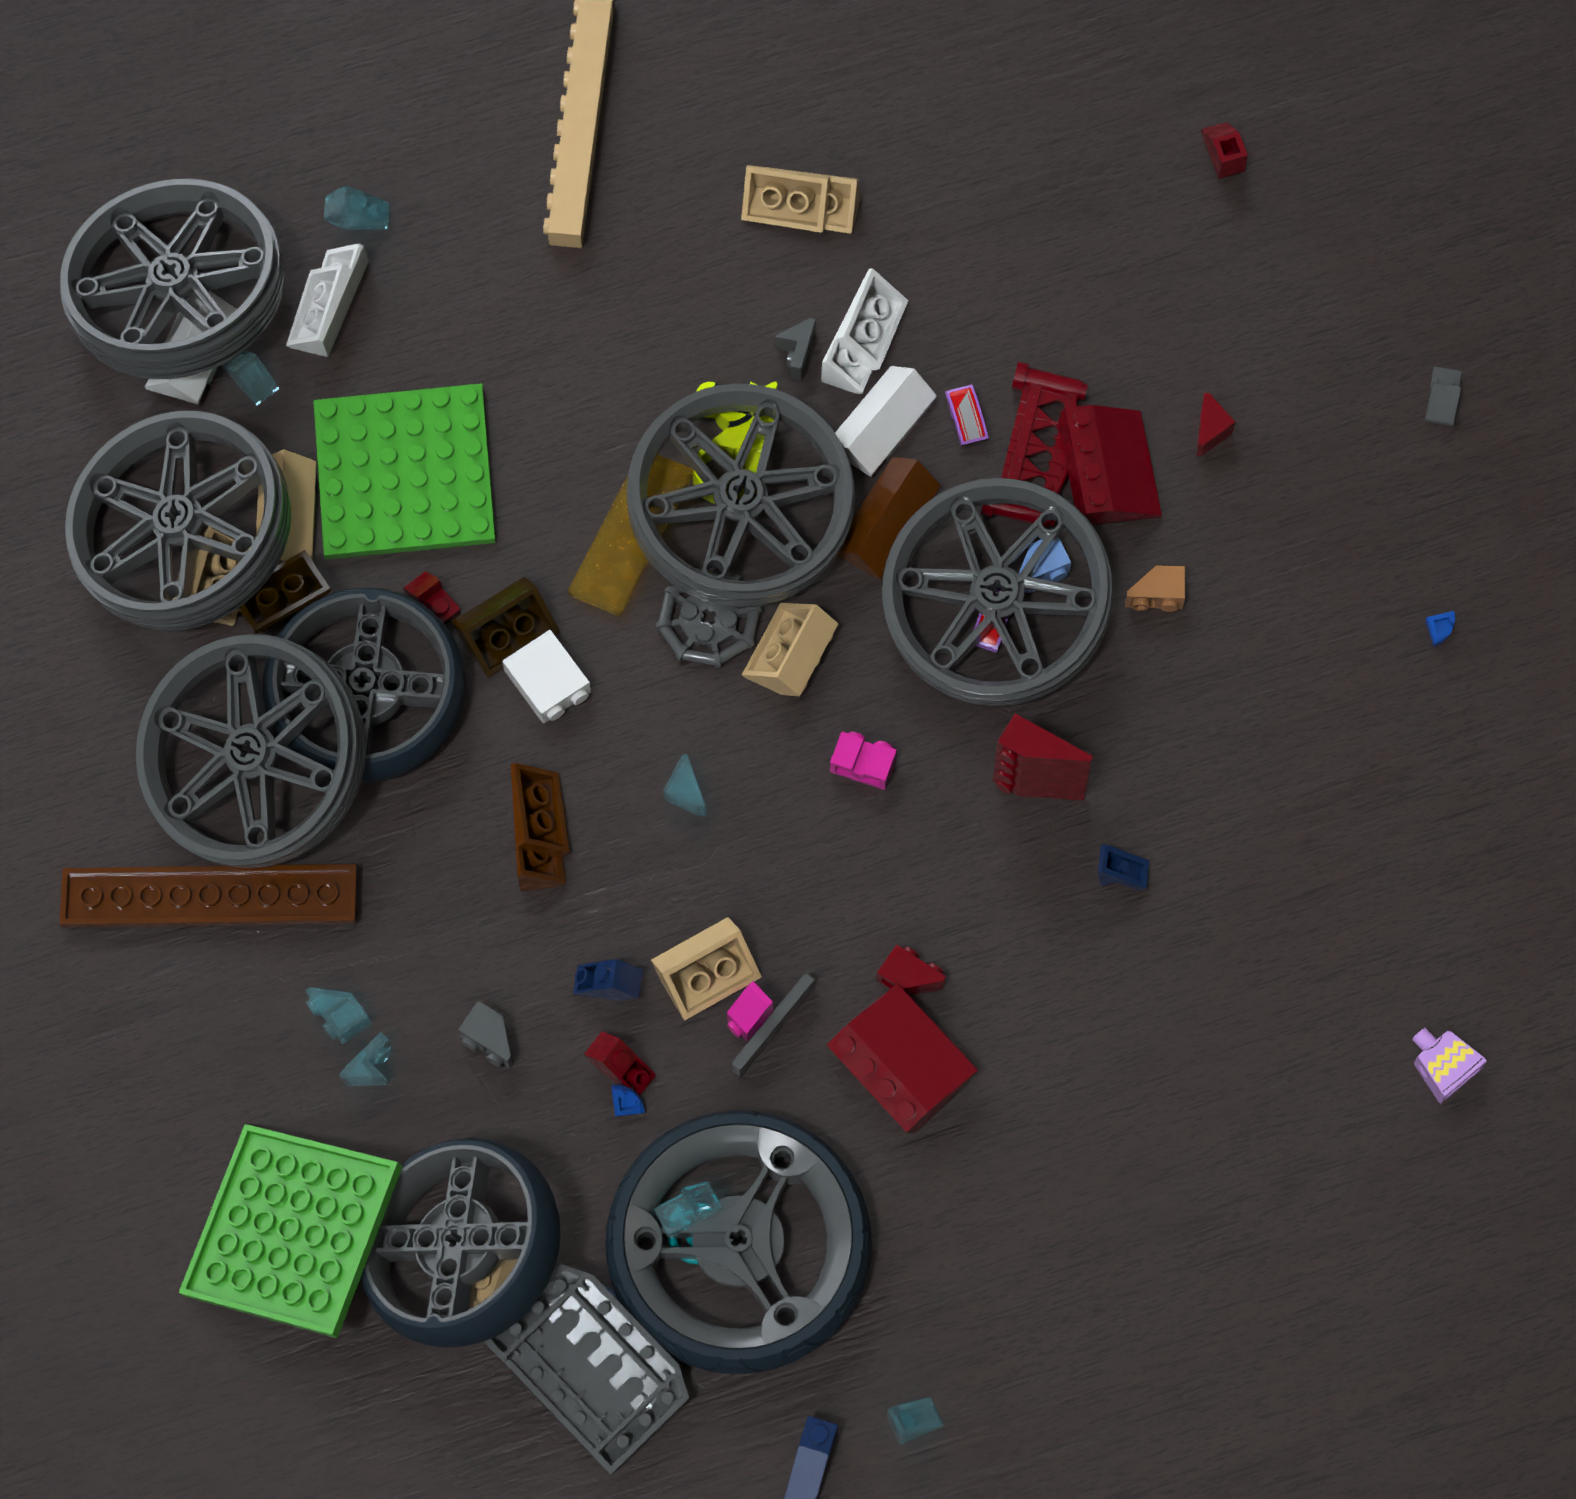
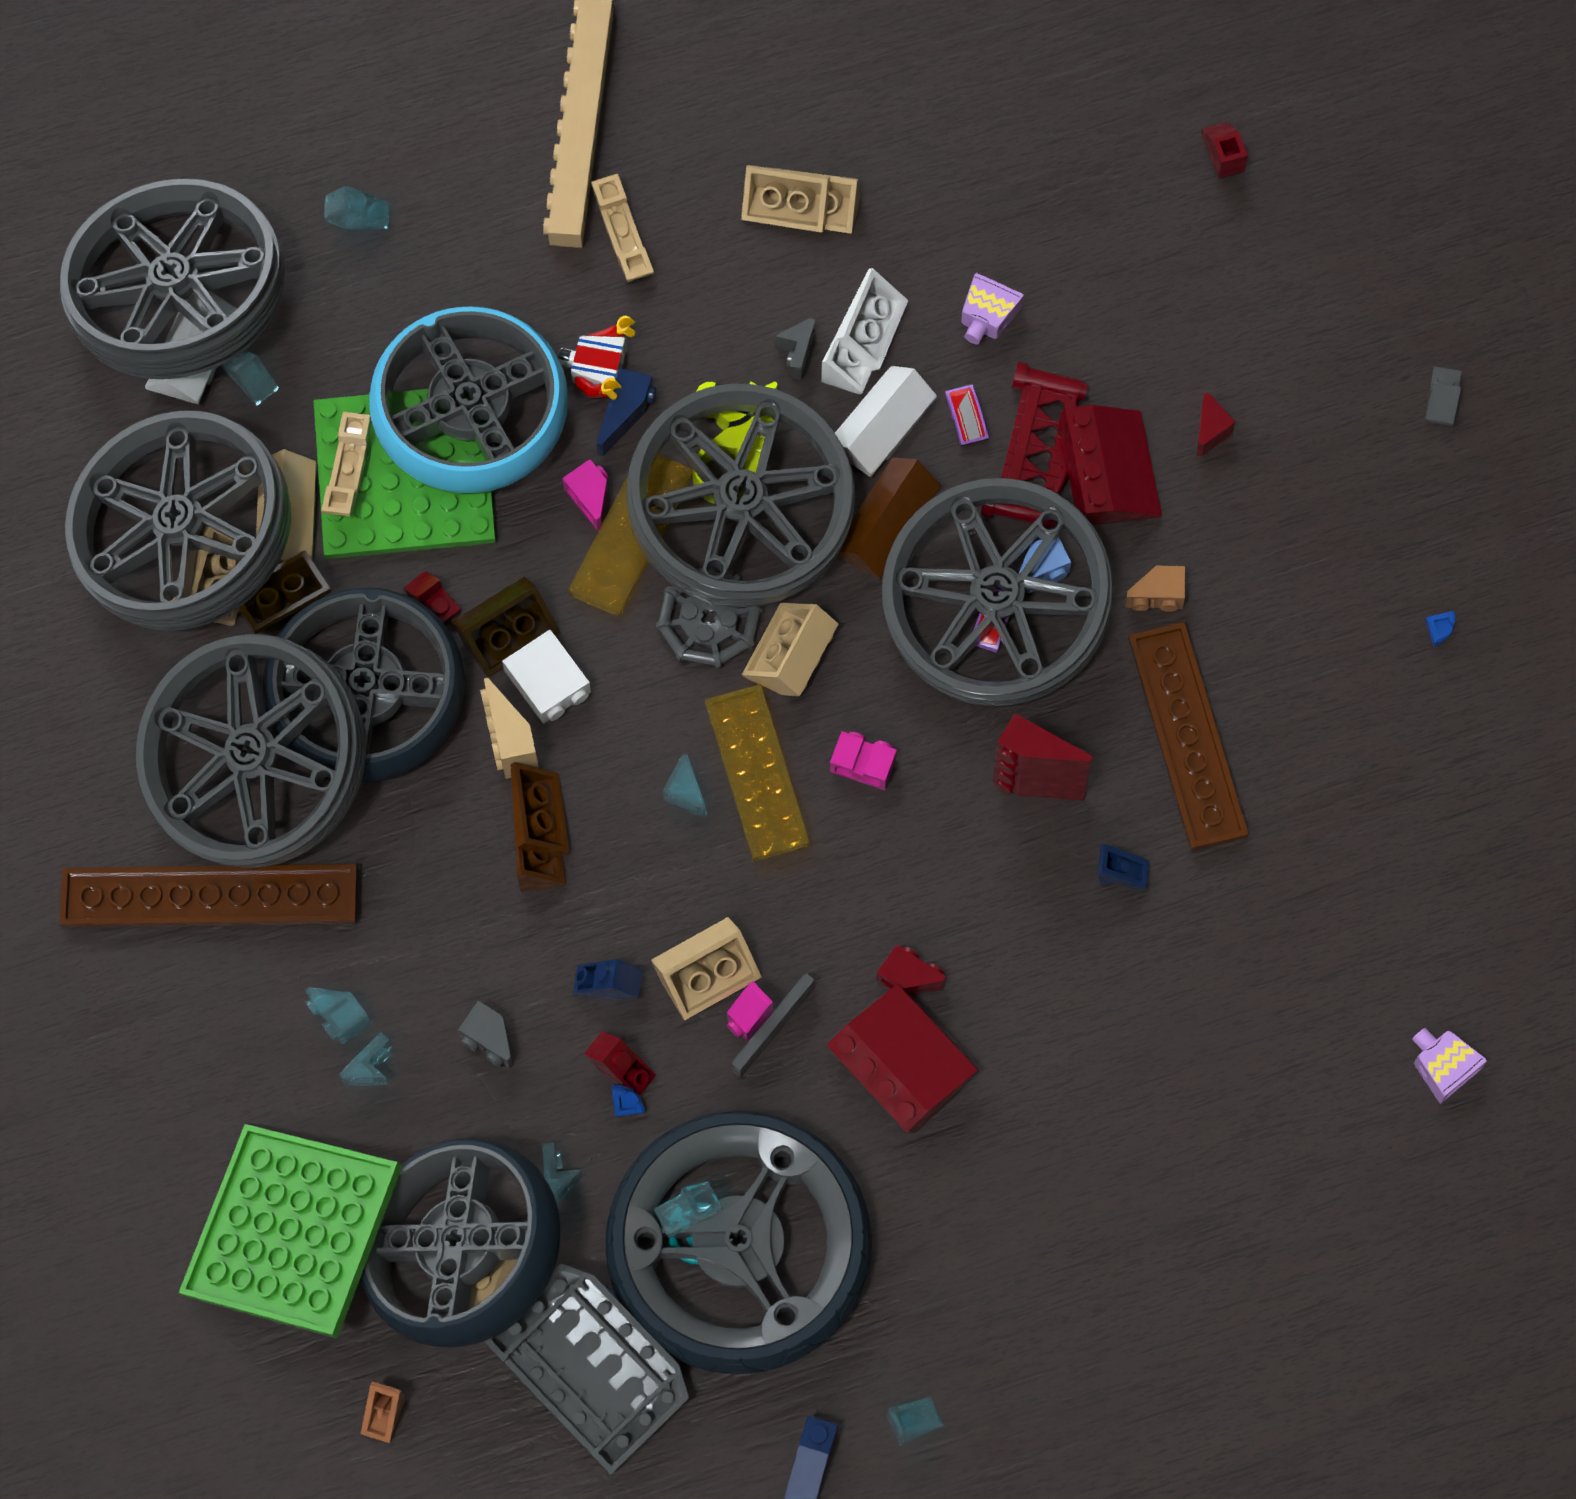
white slope [286,244,369,357] -> none
none -> tan slope [321,412,371,517]
none -> nougat slope [361,1381,406,1443]
none -> dark grey wheel [369,307,568,494]
none -> tan slope [480,678,539,779]
none -> clear light blue slope [542,1142,582,1205]
none -> torso [558,316,635,400]
none -> dark pink slope [562,459,609,531]
none -> tan slope [591,173,654,282]
none -> dark blue slope [596,368,657,456]
none -> clear yellow plate [705,684,810,862]
none -> lavender torso [961,273,1024,344]
none -> reddish brown plate [1128,622,1248,851]

